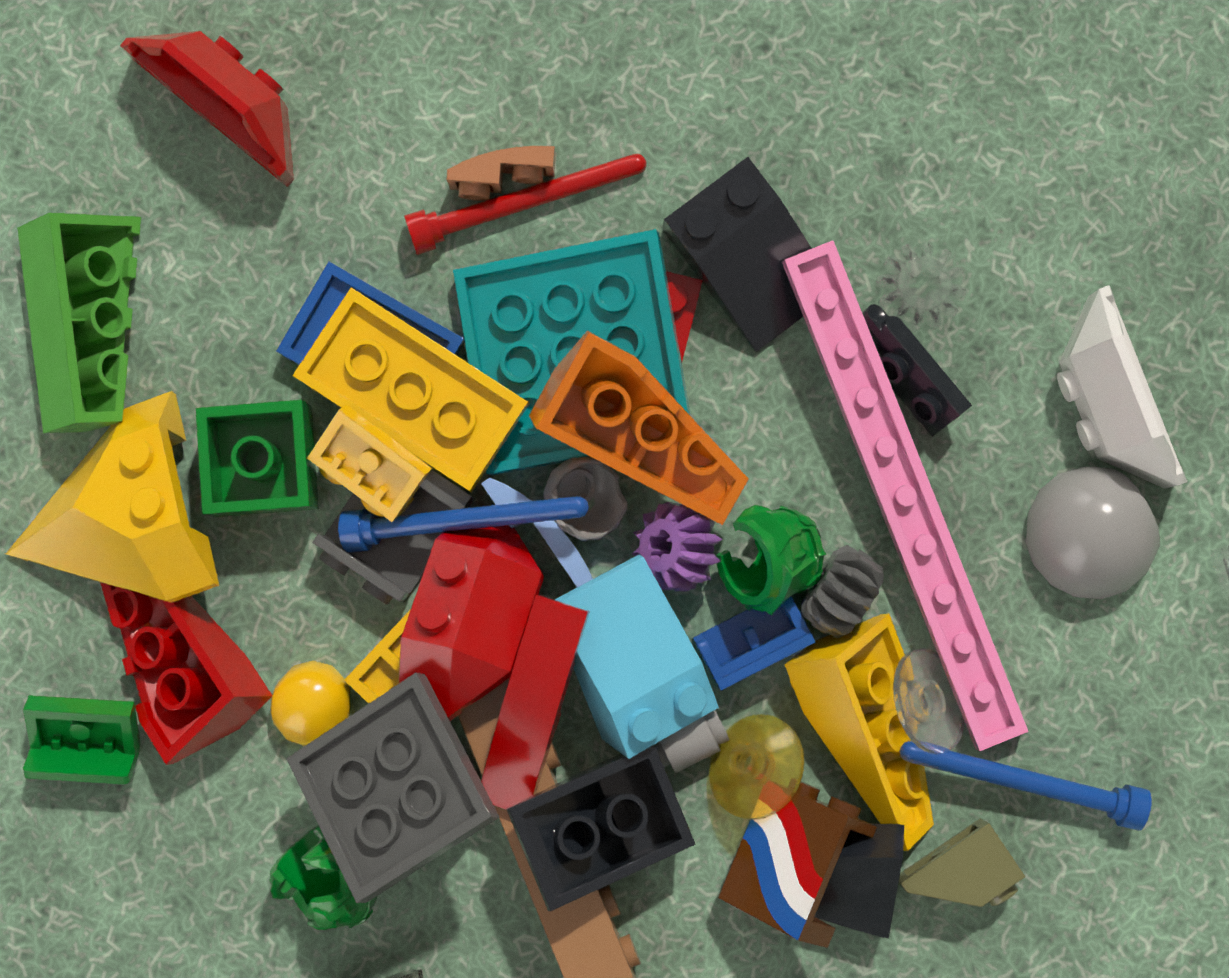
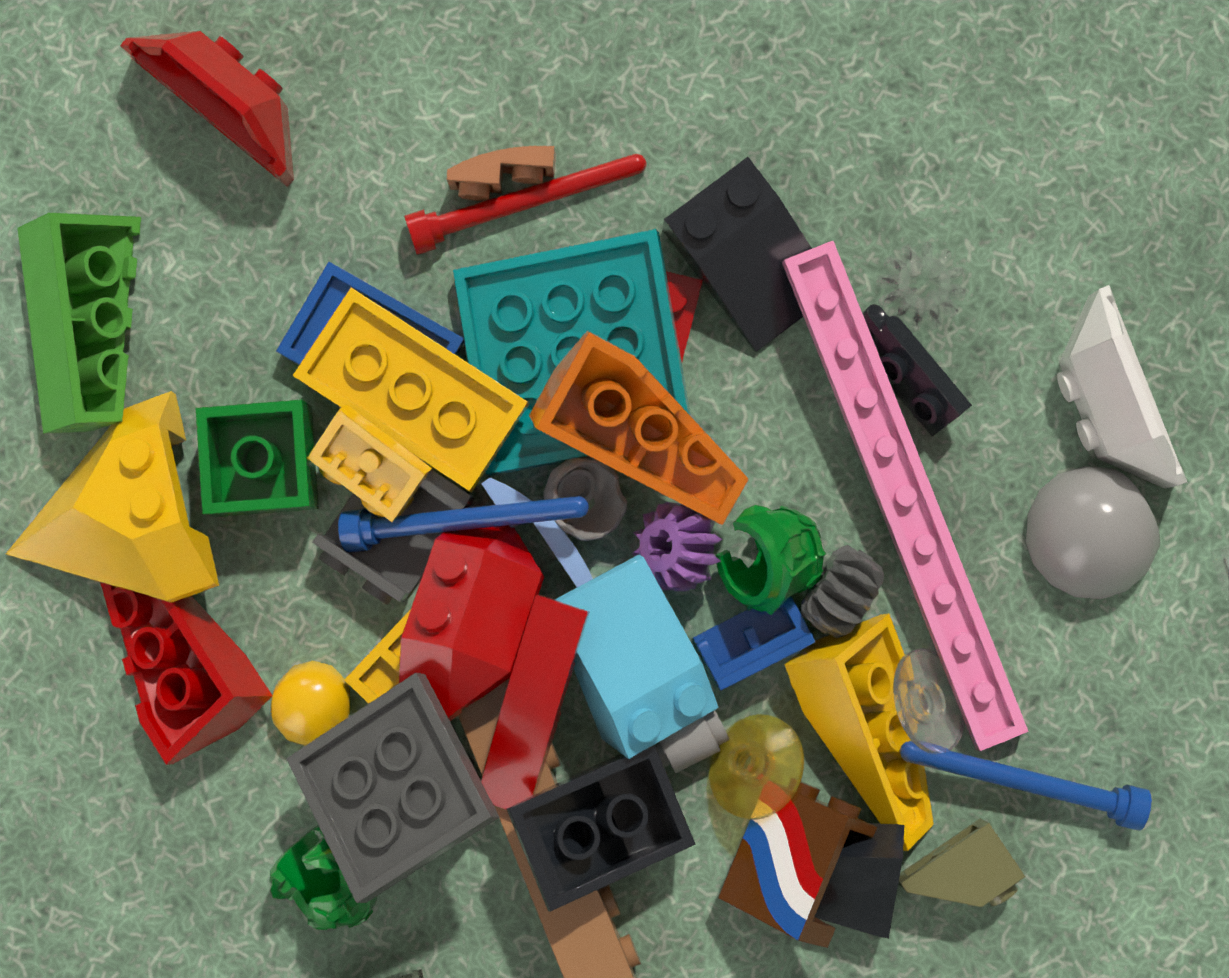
green bracket [23,695,140,784] -> none

